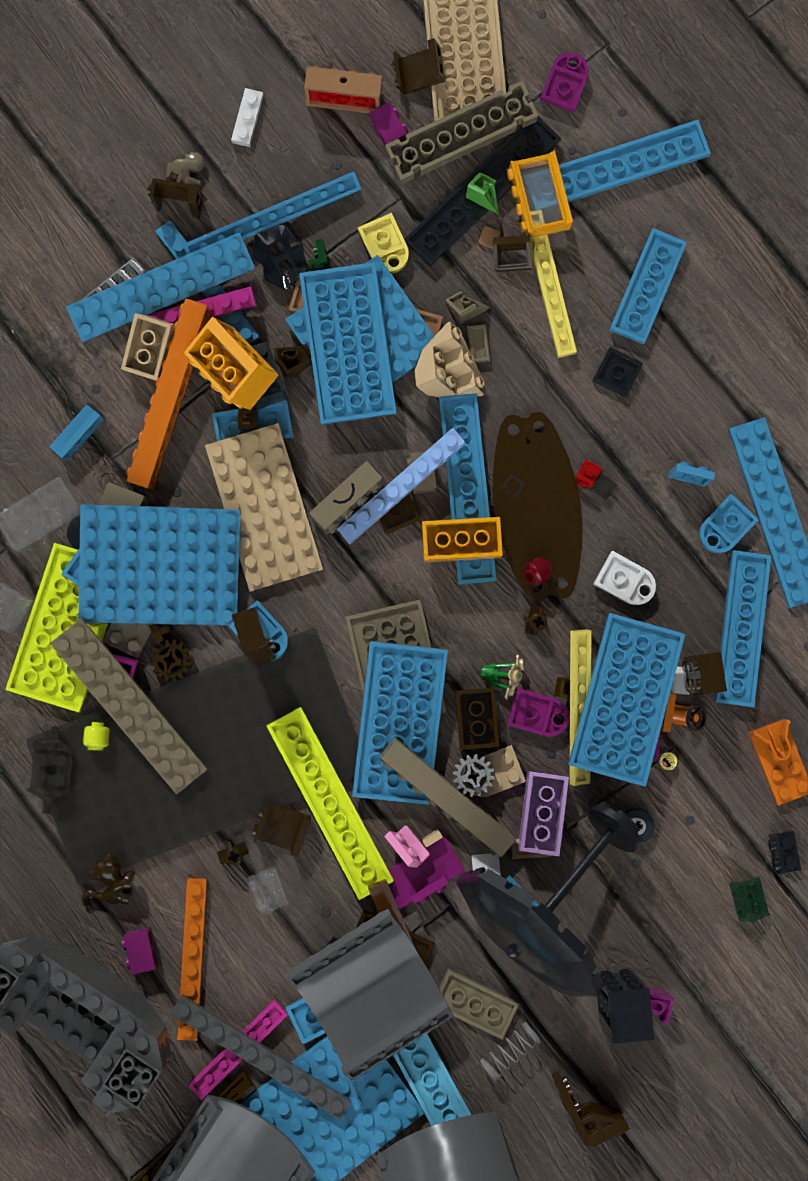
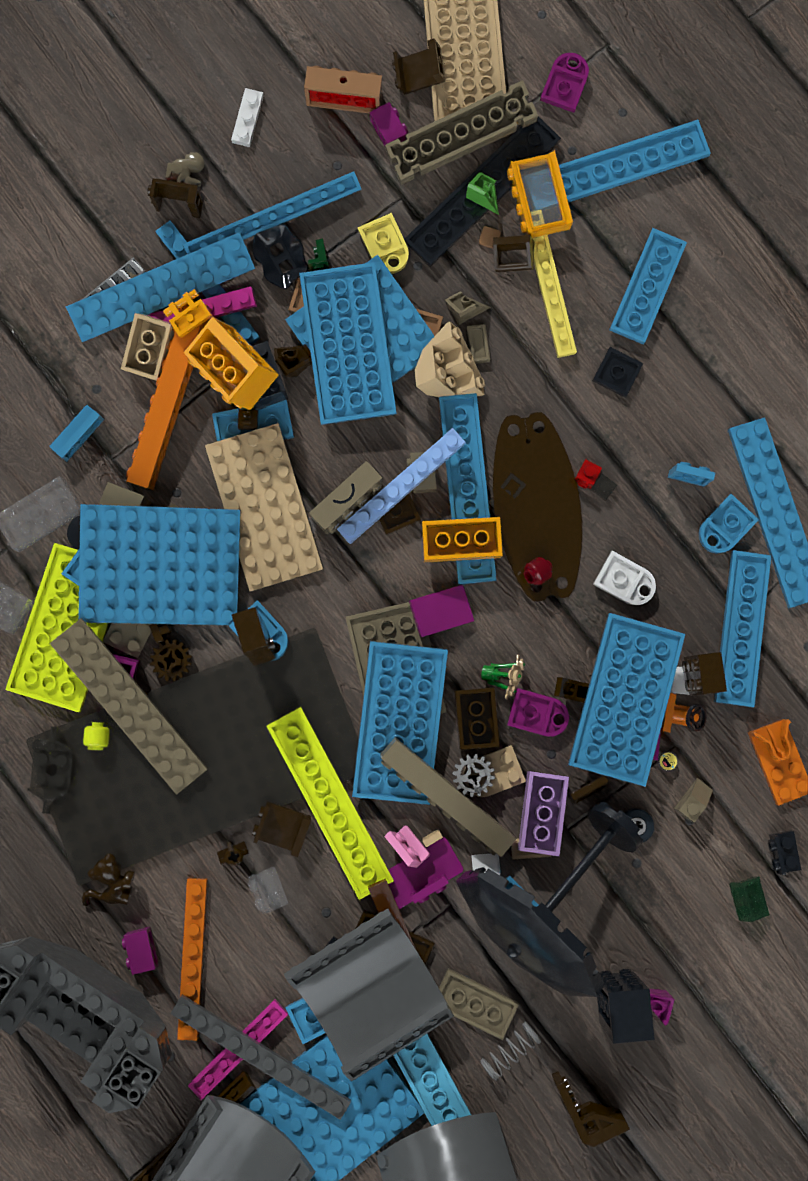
dark brown piece [523,605,547,636] -> none
light yellow plate [570,629,591,786] -> none
none -> light orange plate [163,289,213,338]
none -> magenta tile [409,585,474,638]
none -> dark brown plate [569,775,609,805]
none -> dark tan slope [674,778,713,823]

